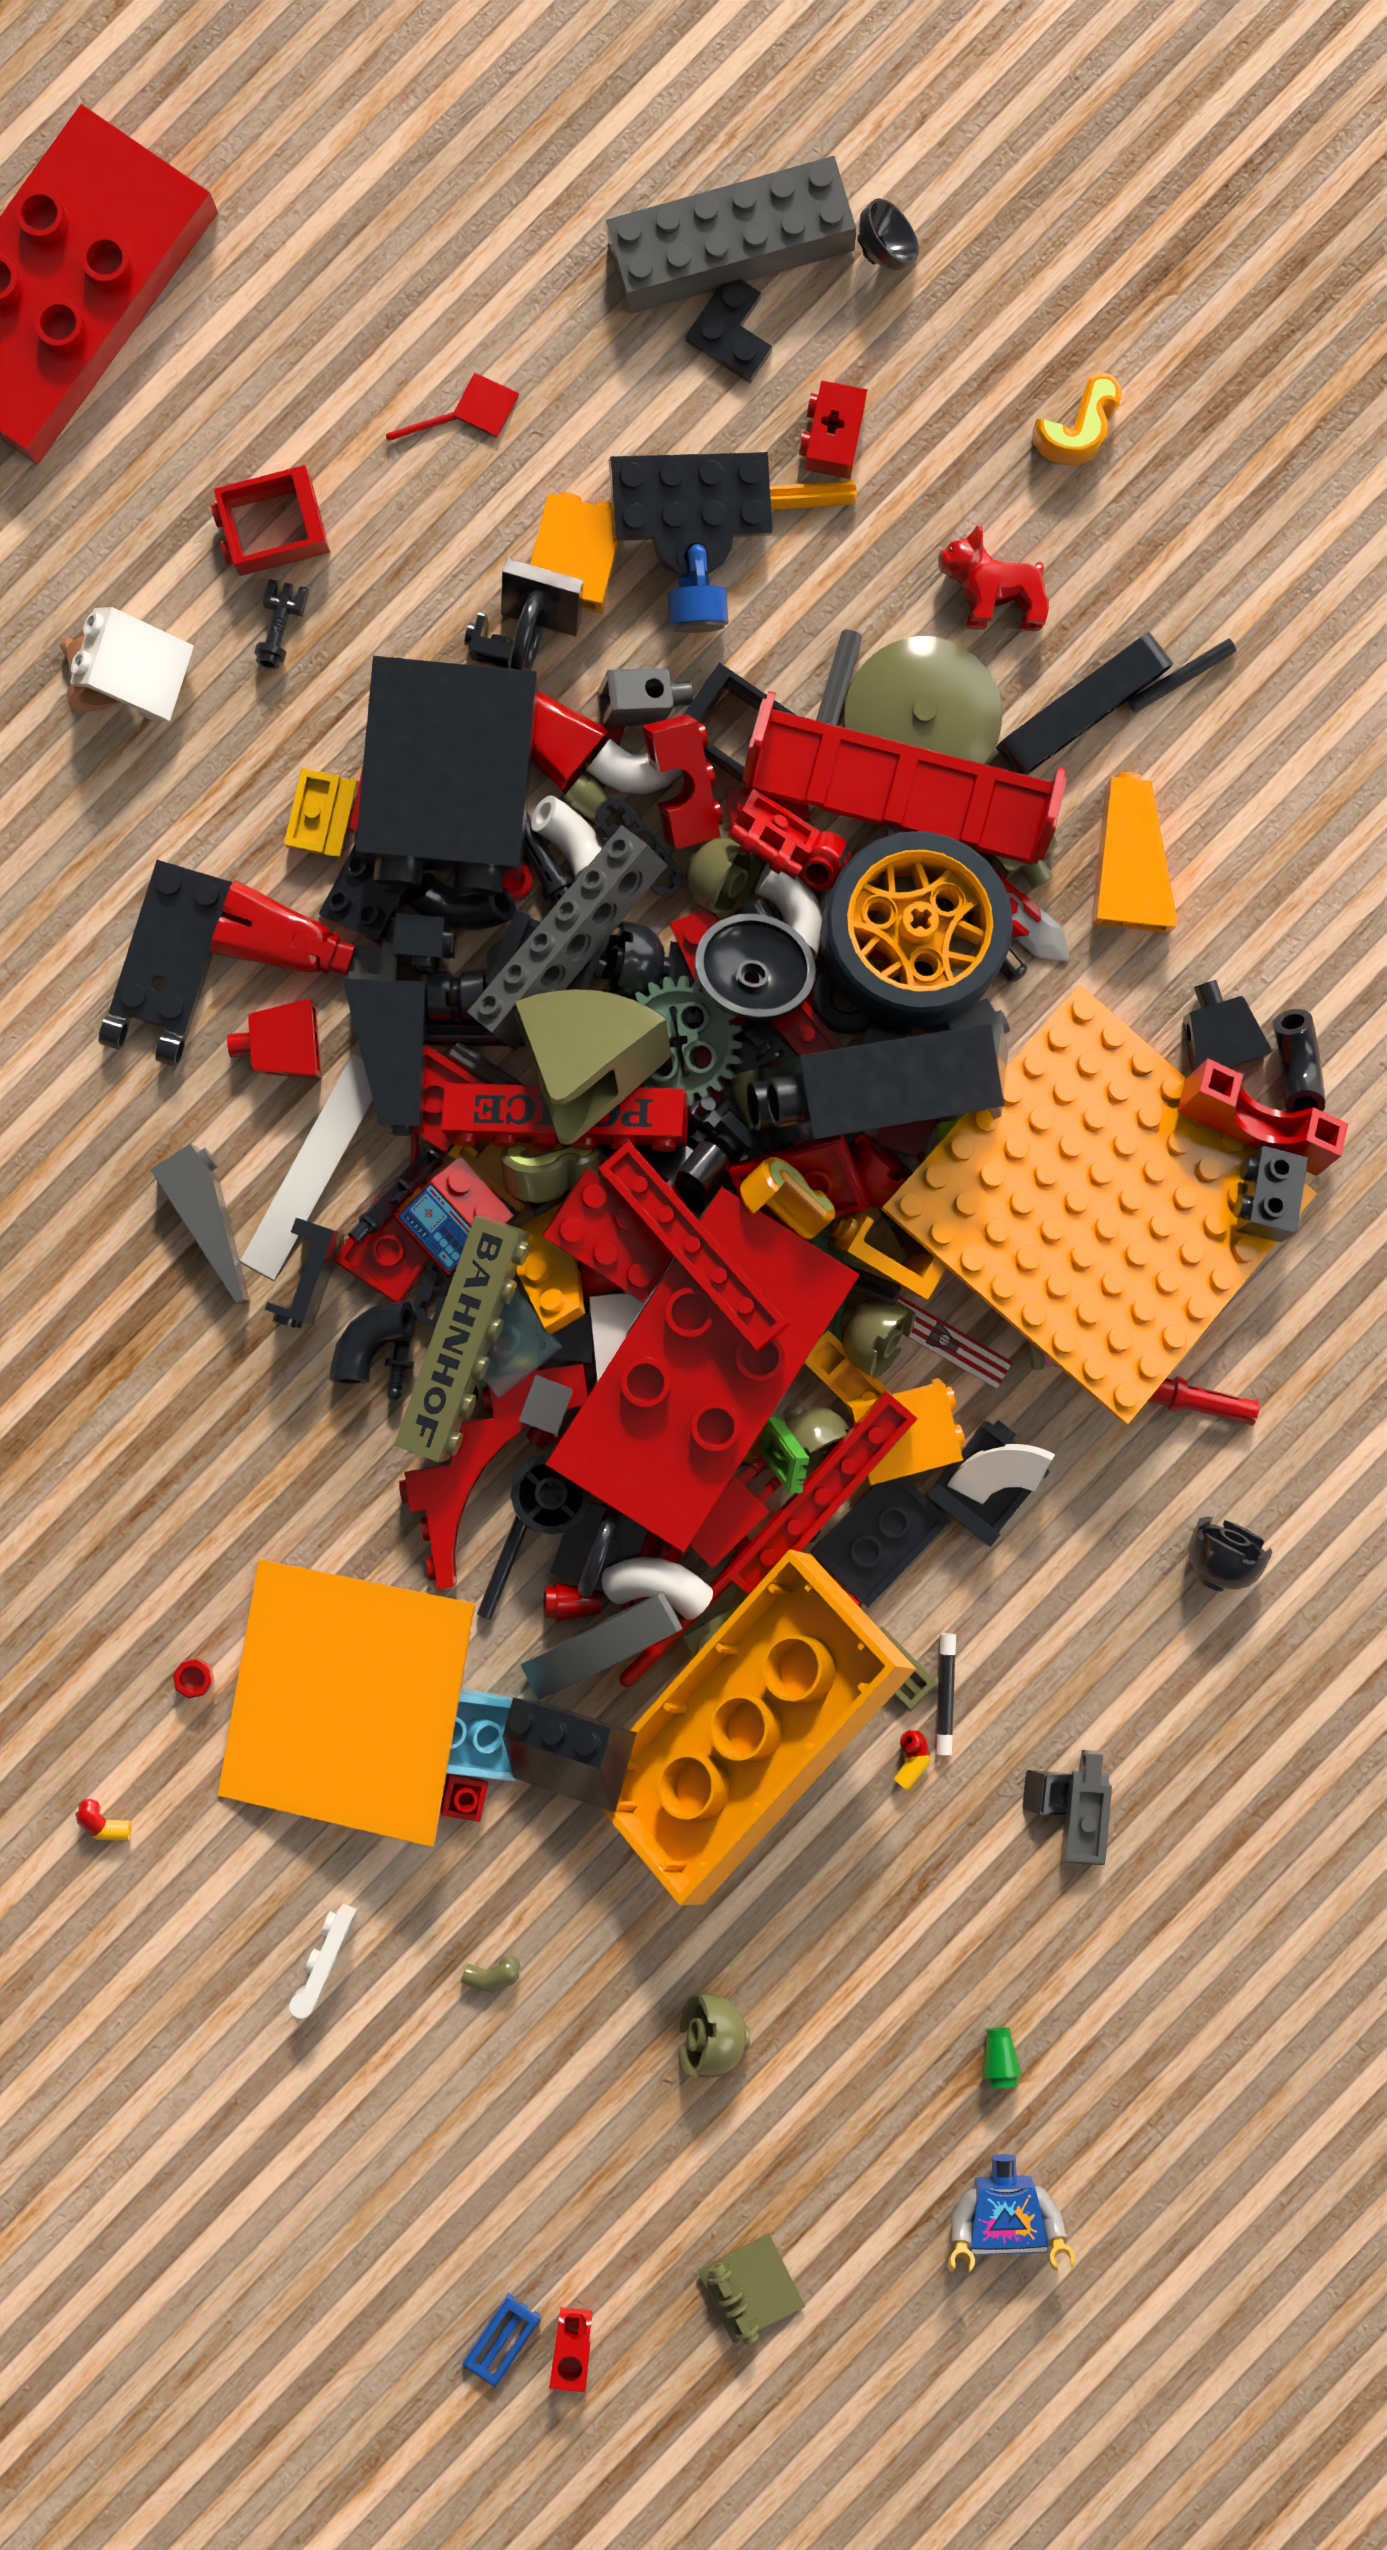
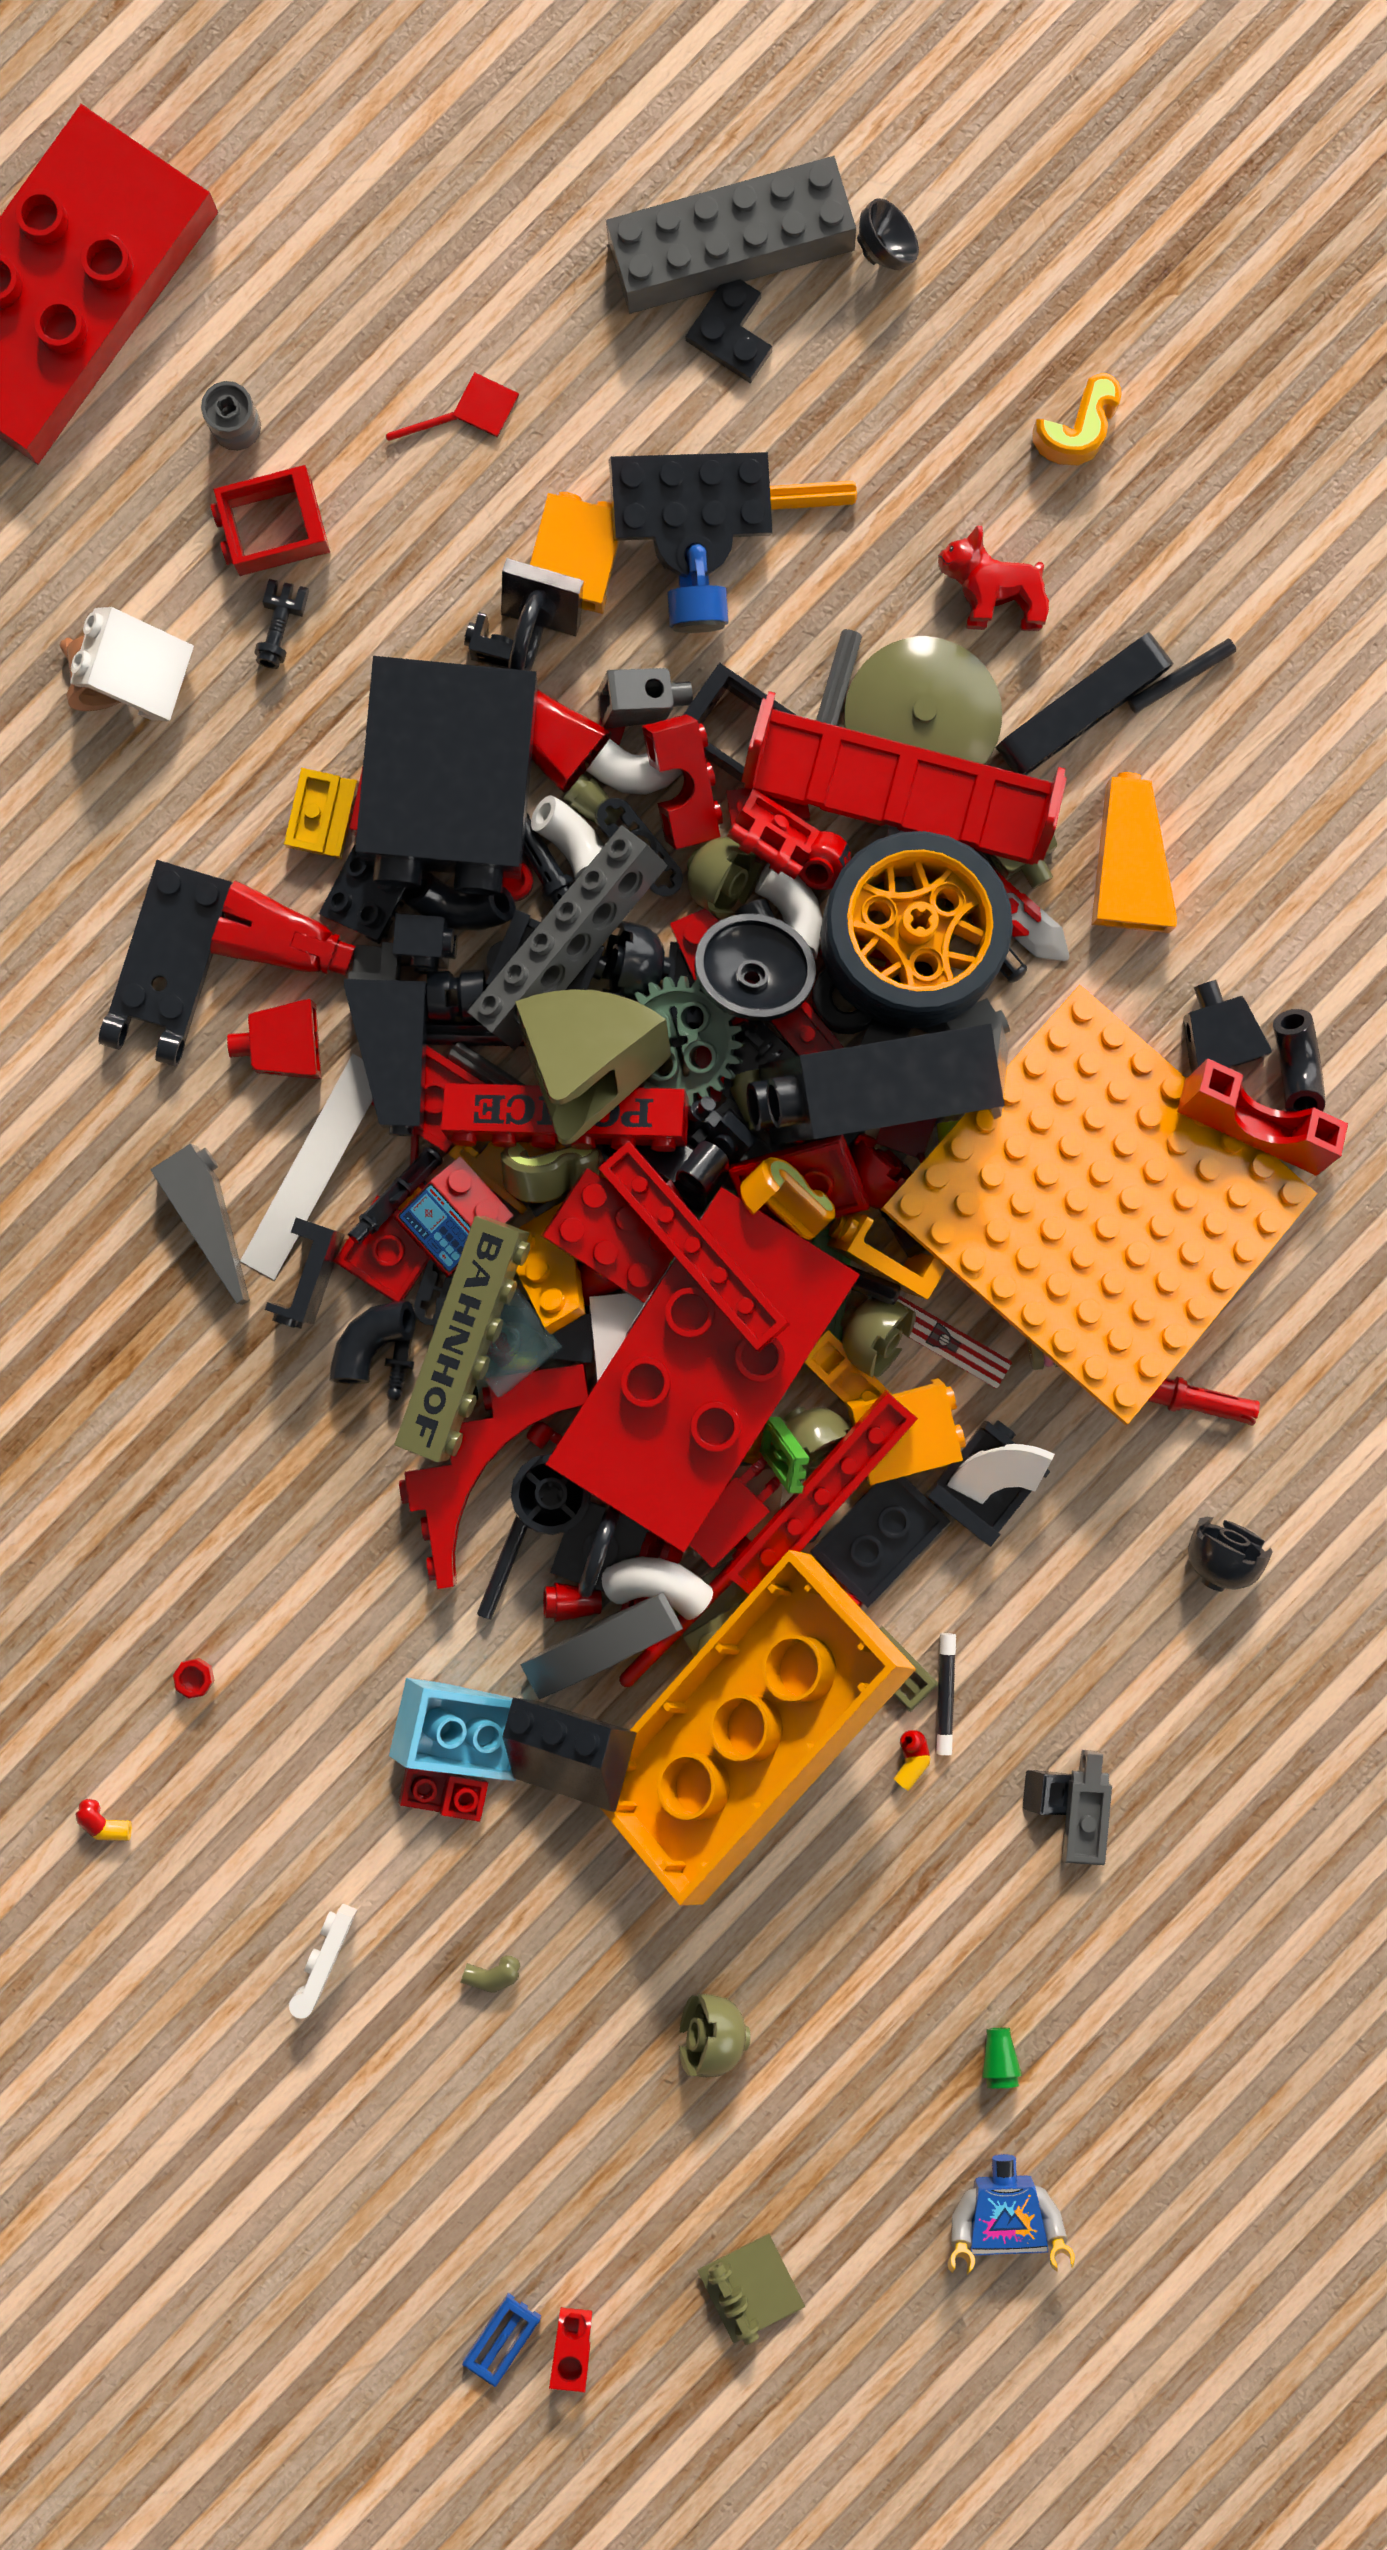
light orange piece [217,1559,476,1847] -> none
dark grey panel [519,1375,573,1435] -> none
red brick [799,380,868,479] -> none
black brick [1234,1146,1308,1243] -> none
none -> dark grey wheel [201,381,261,451]

